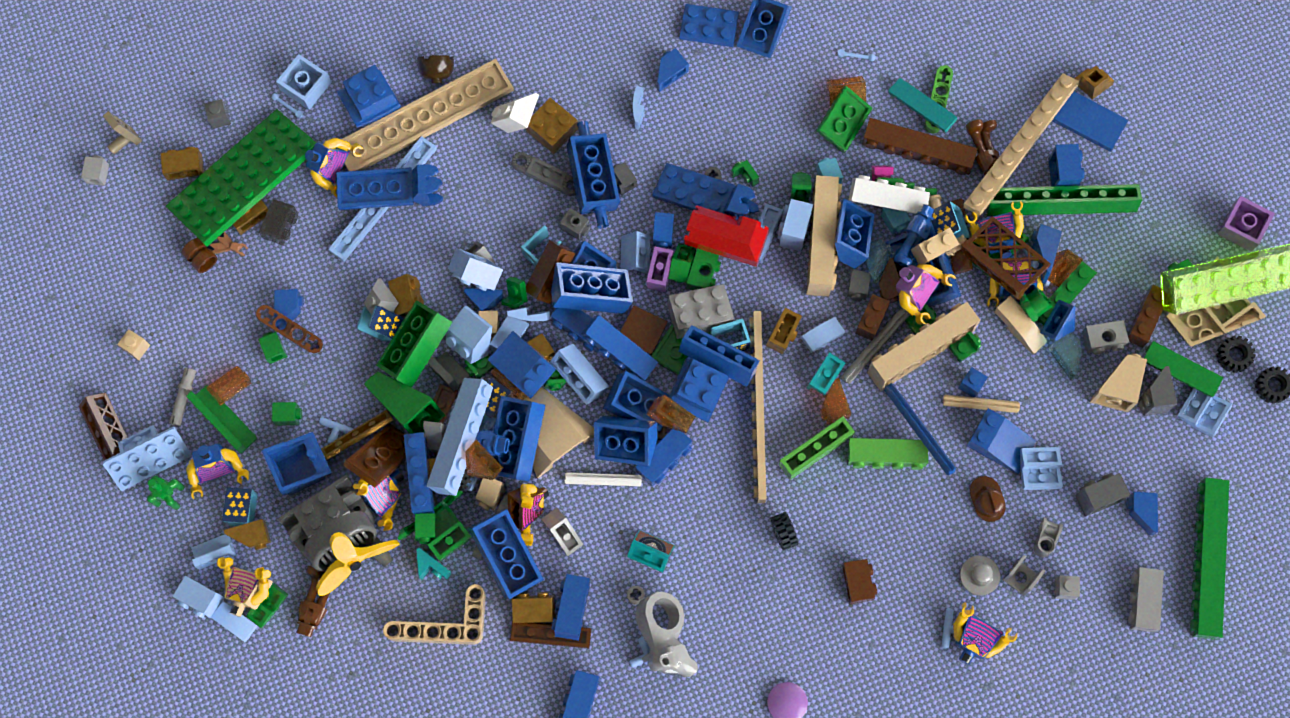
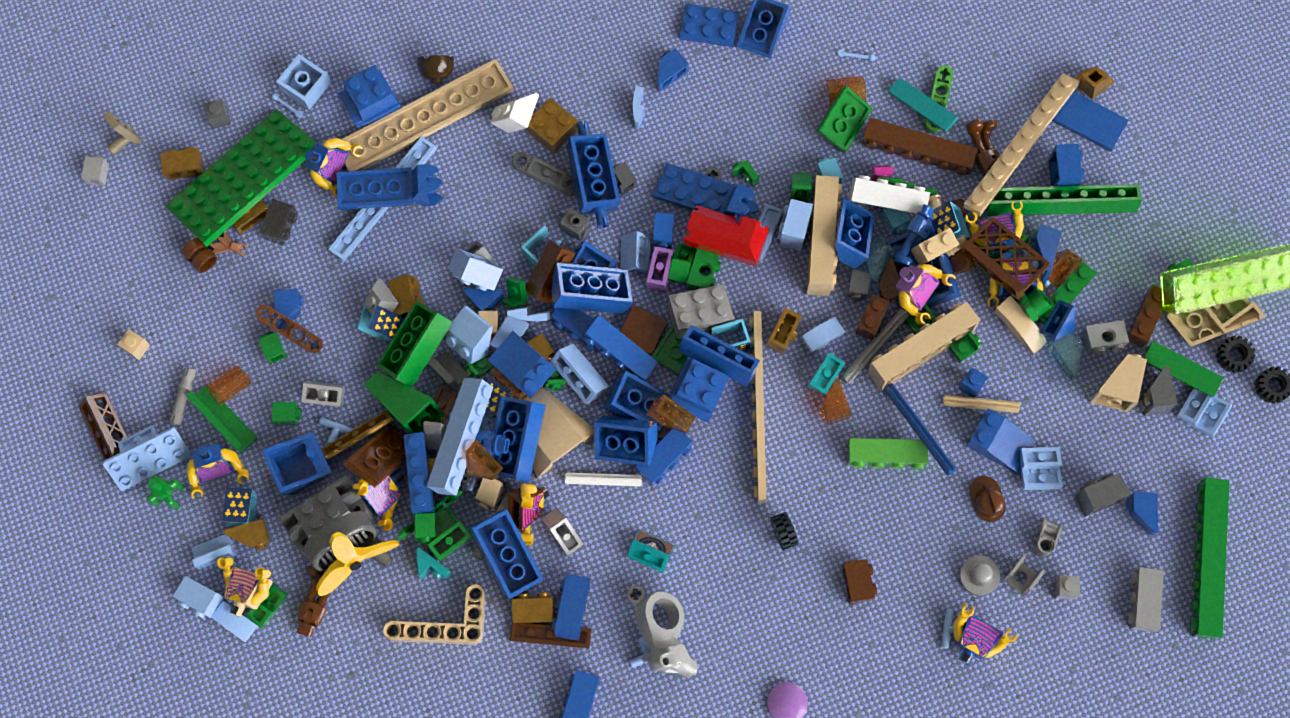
bright green brick [779,416,855,480] -> none
brick [1218,196,1275,252] -> none
none -> light grey brick [301,381,345,407]

